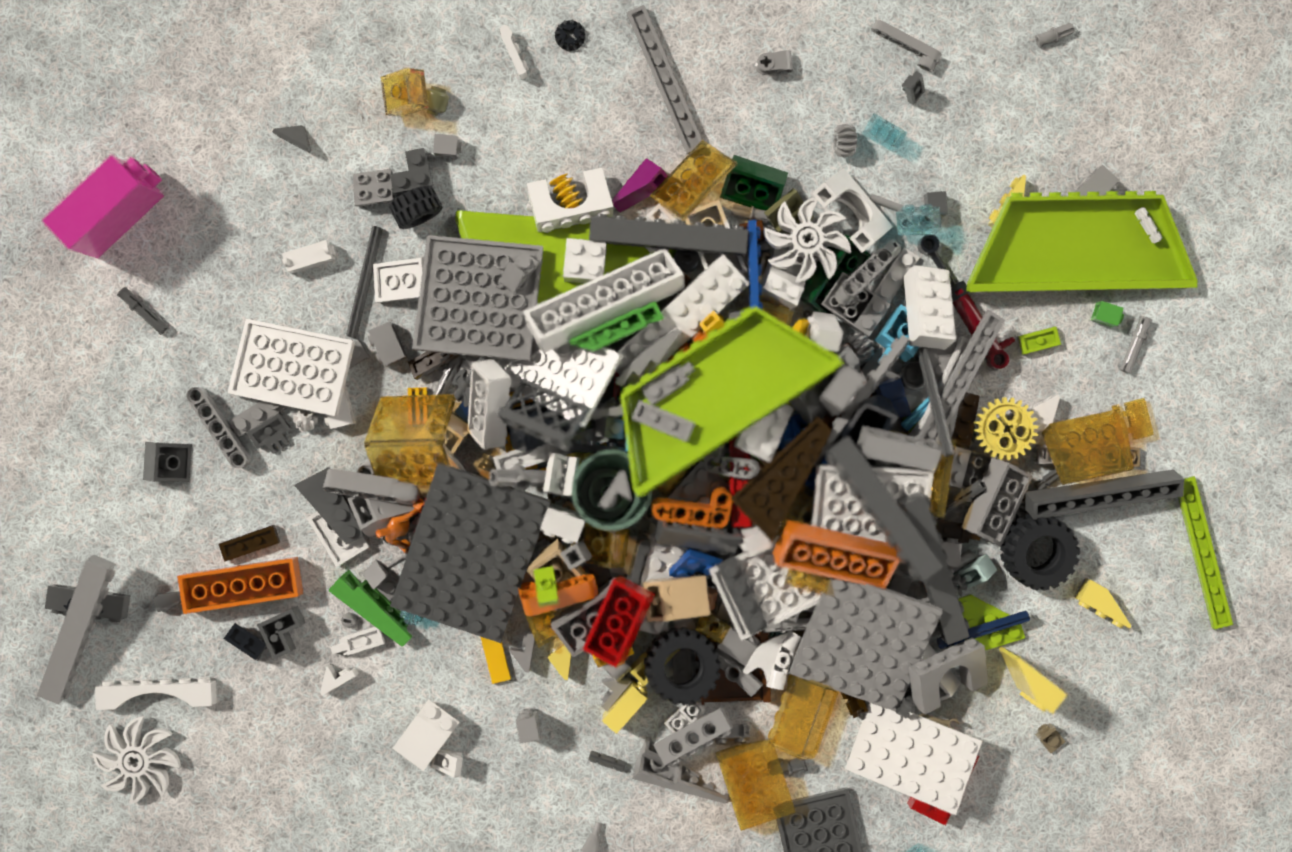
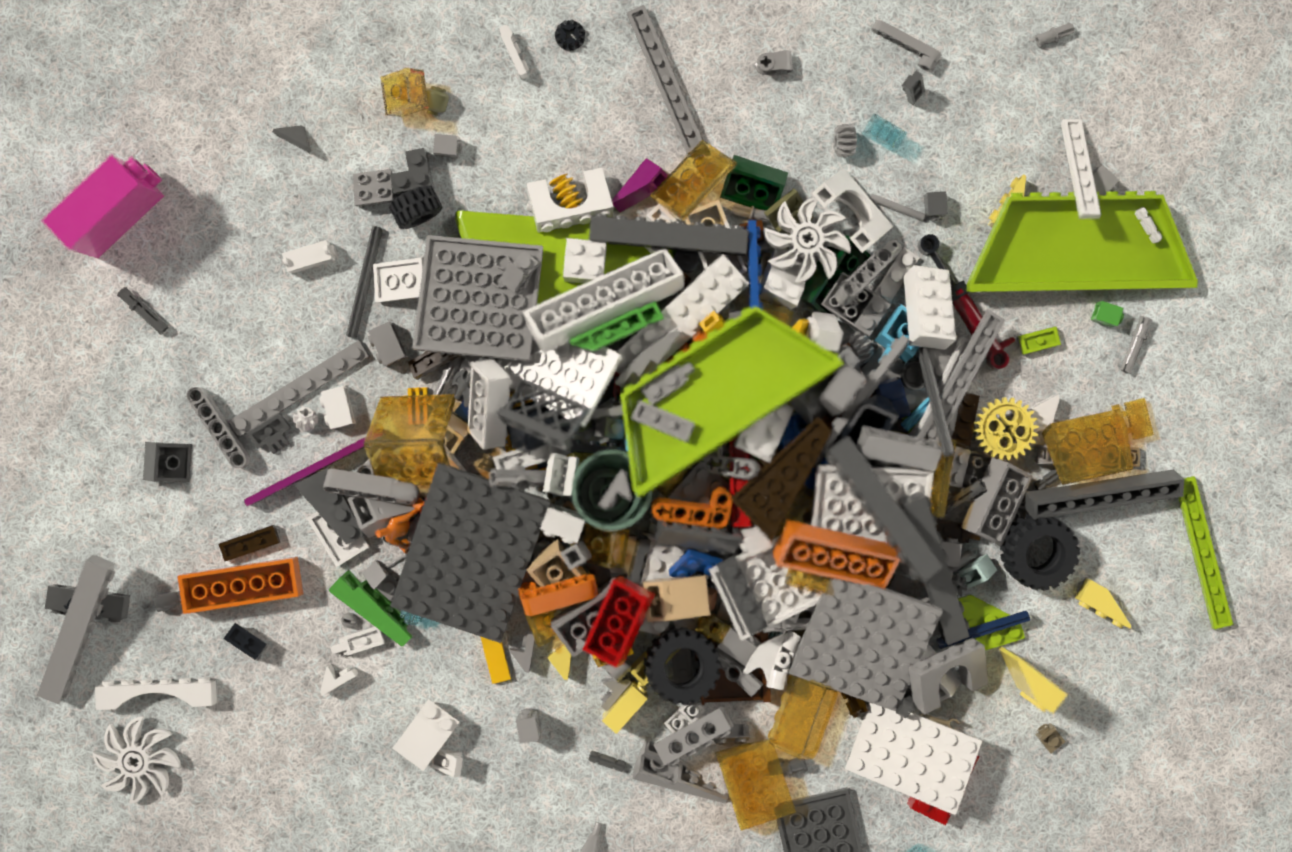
white plate [228,319,355,417] -> none
dark grey brick [257,606,306,660] -> none
lime plate [534,566,559,607] -> none
clear light blue brick [896,204,942,235] -> none
none -> magenta tile [244,430,387,507]
none -> white tile [1061,119,1101,219]

